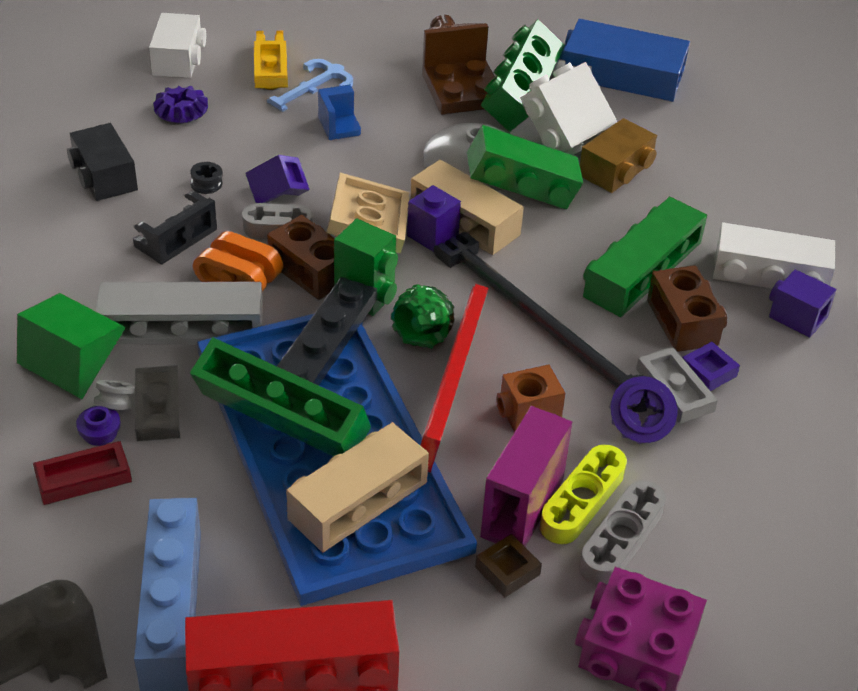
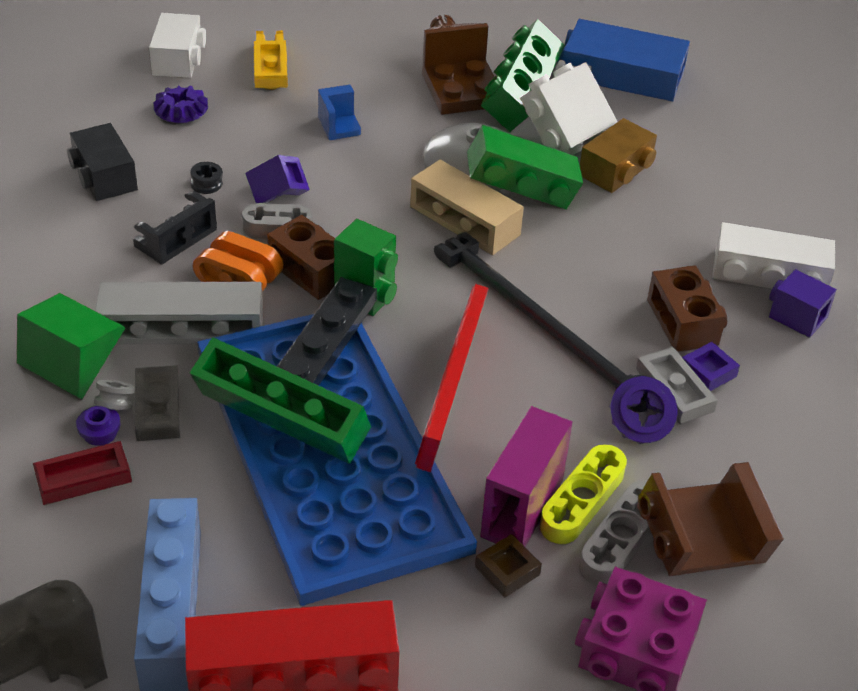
light blue piece [267,59,353,112] -> none
tan brick [286,422,429,553] -> none
tan plate [326,172,410,254] -> none
green piece [391,284,455,349] -> none
dark purple brick [407,185,461,252] -> none
dark orange brick [496,364,566,432] -> none
green brick [583,196,707,318] -> none
none -> reddish brown panel [638,462,784,576]

